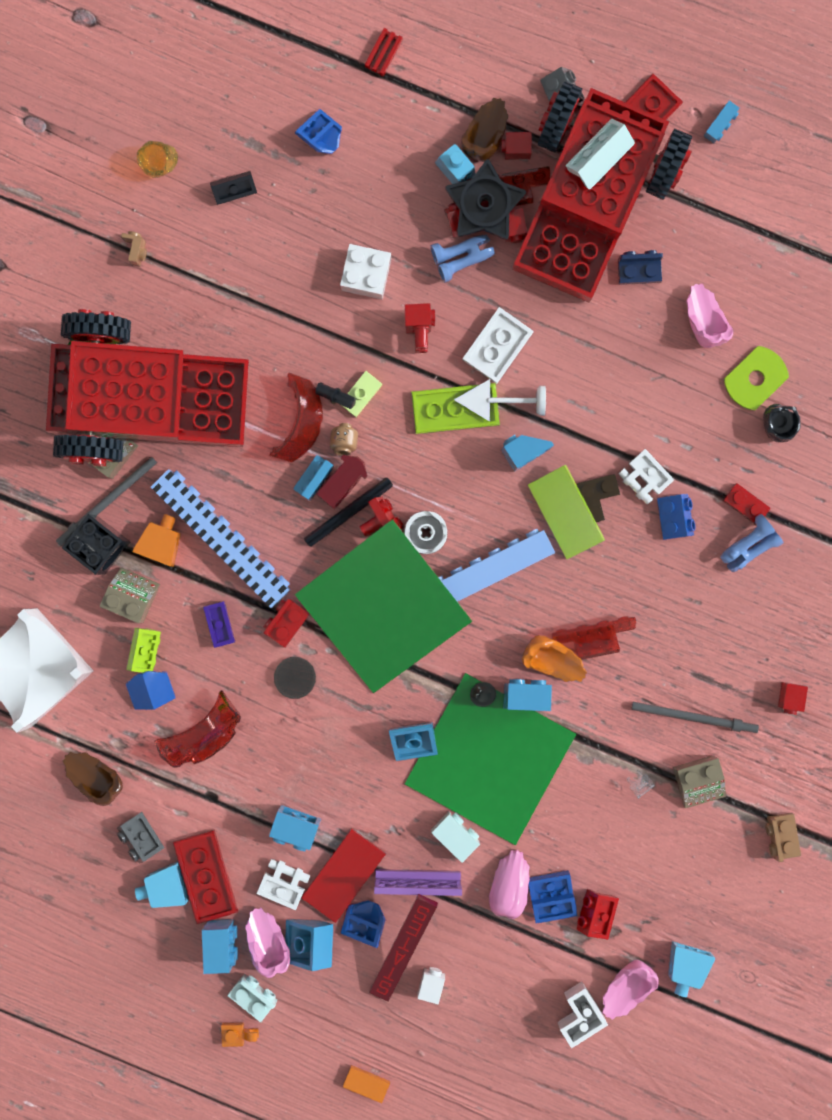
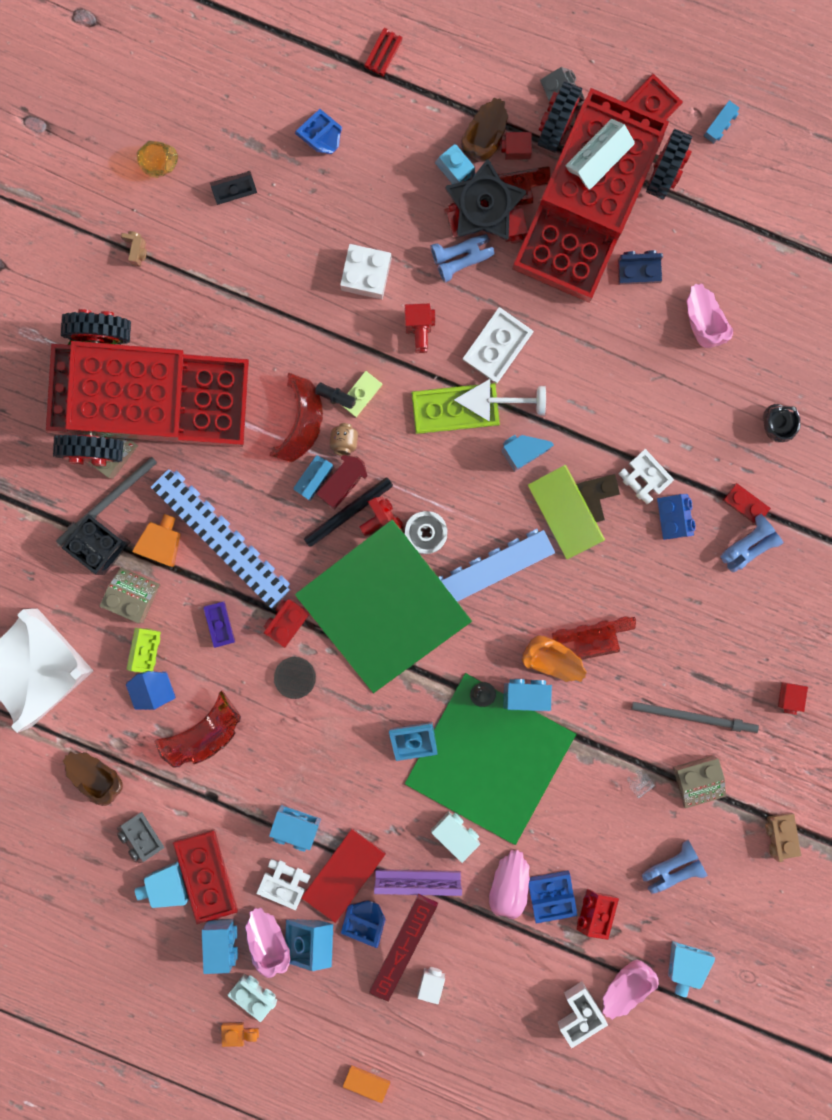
lime piece [724,346,789,411] -> none
none -> medium blue piece [642,839,708,894]

